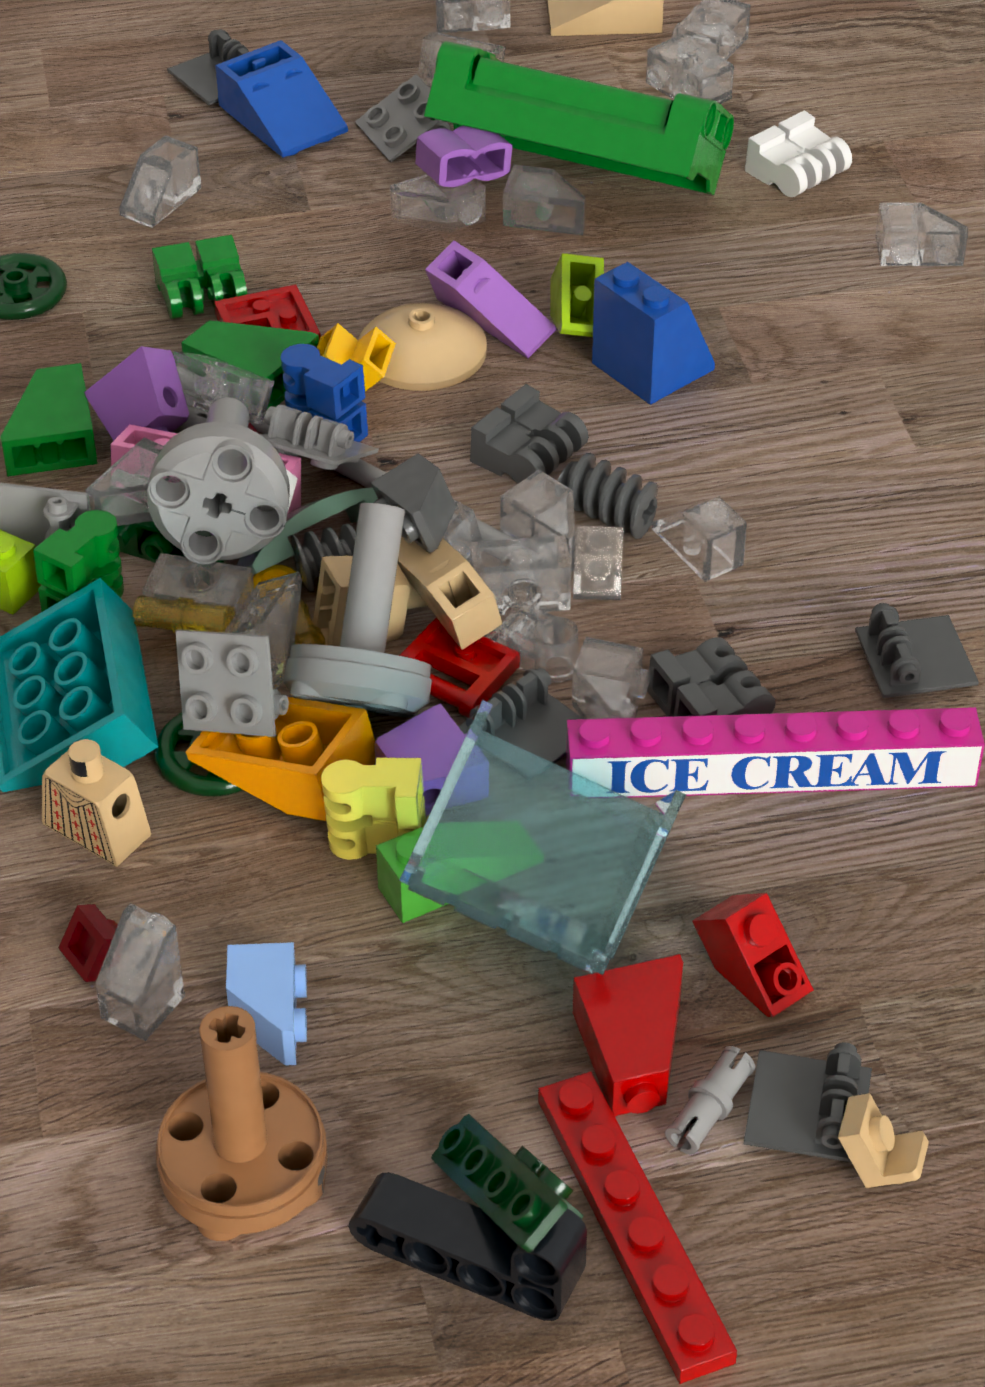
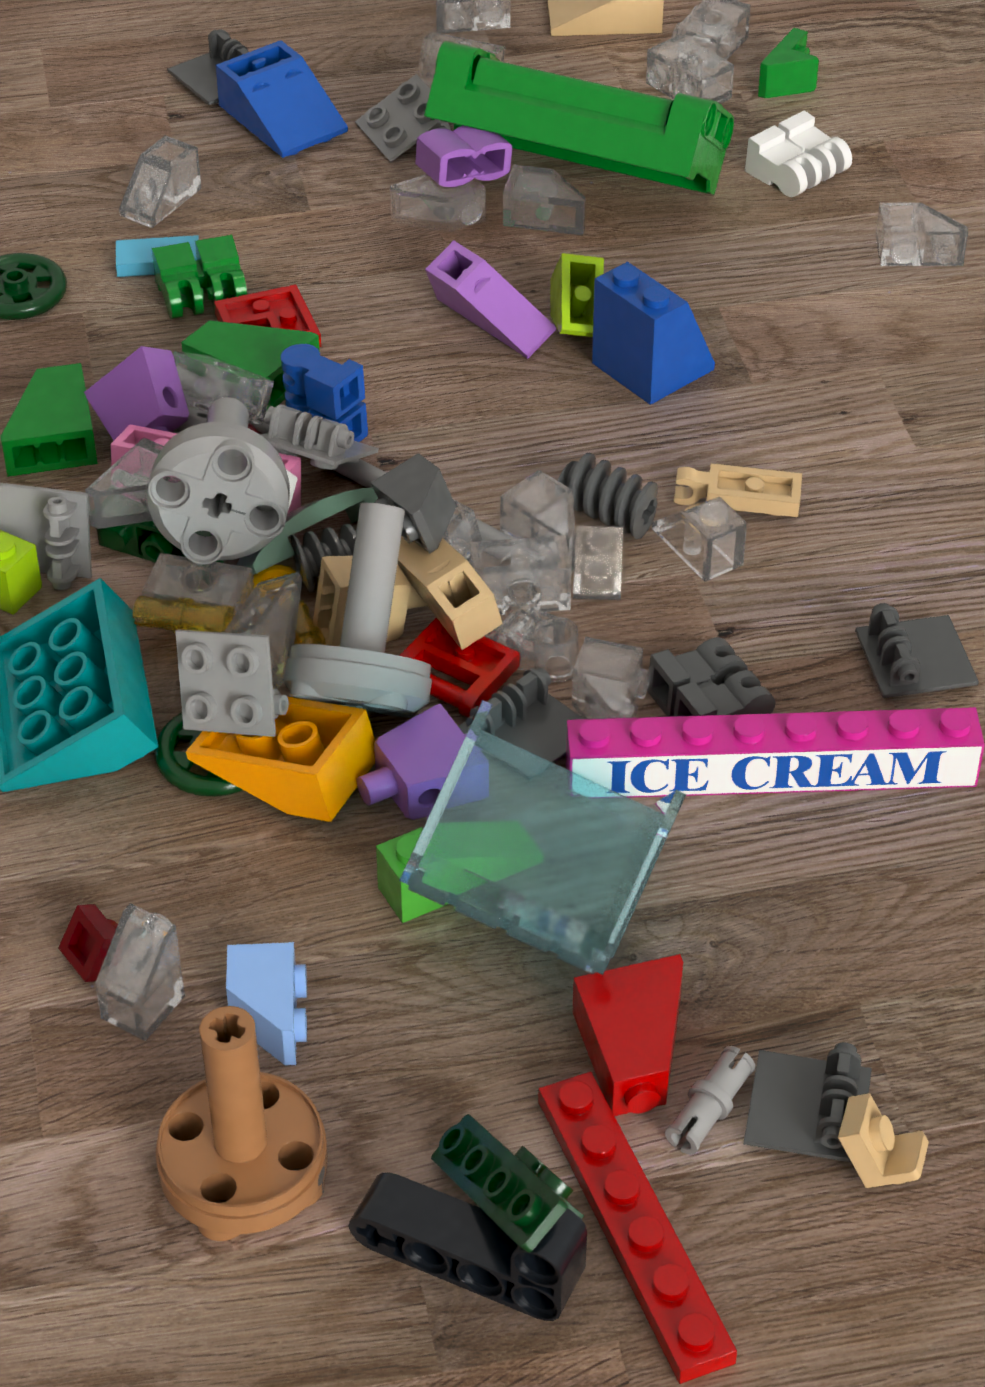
green legs [33,510,124,612] -> none
tan torso [42,739,151,867] -> none
yellow piece [317,323,396,392] -> none
light yellow legs [321,757,427,860] -> none
tan dish [358,303,487,391] -> none
dark grey legs [470,384,589,488] -> none
red slope [692,893,814,1017] -> none
none -> medium azure tile [116,235,199,277]
none -> tan plate [674,463,802,517]
none -> green slope [758,27,819,98]

